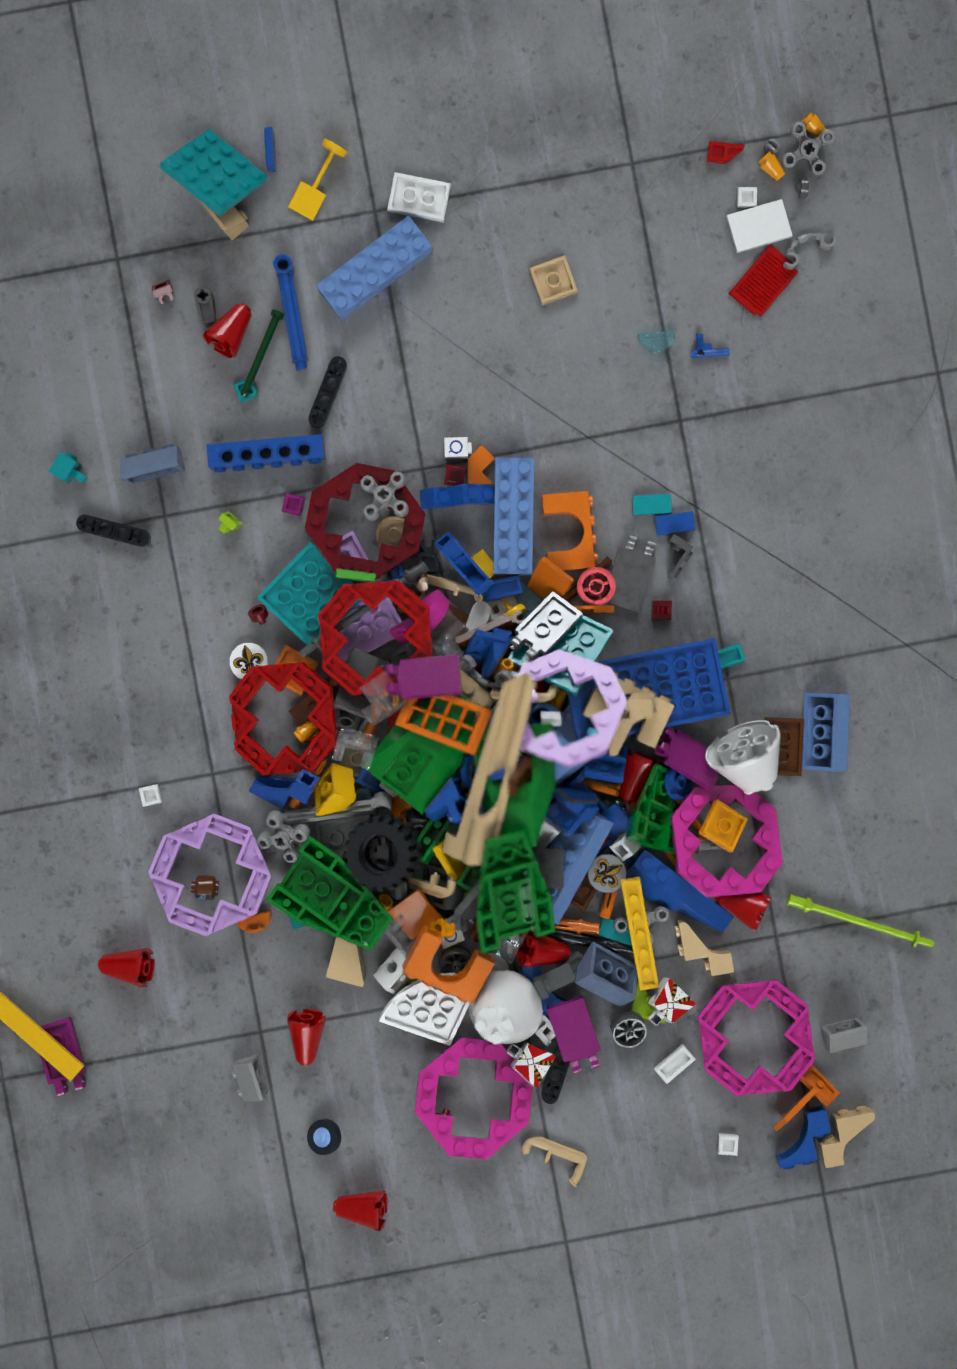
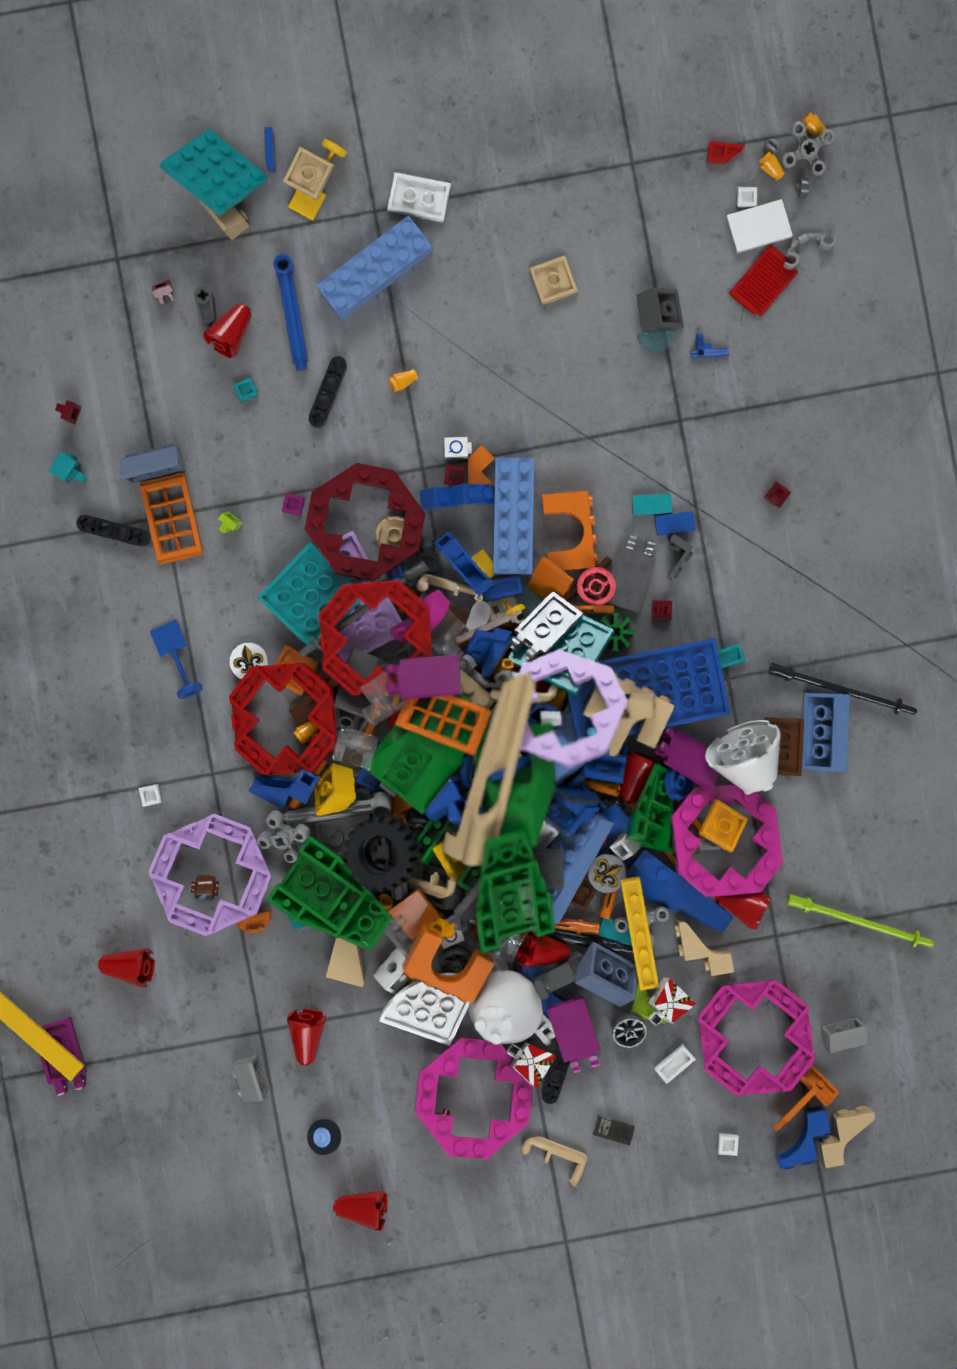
blue brick [206,434,326,473] -> none
dark green bar [241,309,285,398] -> none
dark red tile [248,604,269,625] -> none
bright green tile [336,569,376,583] -> none
light grey gear [360,472,409,521] -> none
reddish brown tile [508,754,532,797] -> none
none -> dark red tile [55,400,82,425]
none -> orange piece [139,472,204,565]
none -> blue piece [150,620,203,699]
none -> tan tile [283,147,335,201]
none -> light orange cone [388,369,418,392]
none -> clear smoke tile [593,1115,635,1145]
none -> green gear [599,613,635,652]
none -> dark grey slope [636,288,684,333]
none -> dark red tile [763,481,791,509]
none -> black bar [768,663,917,715]

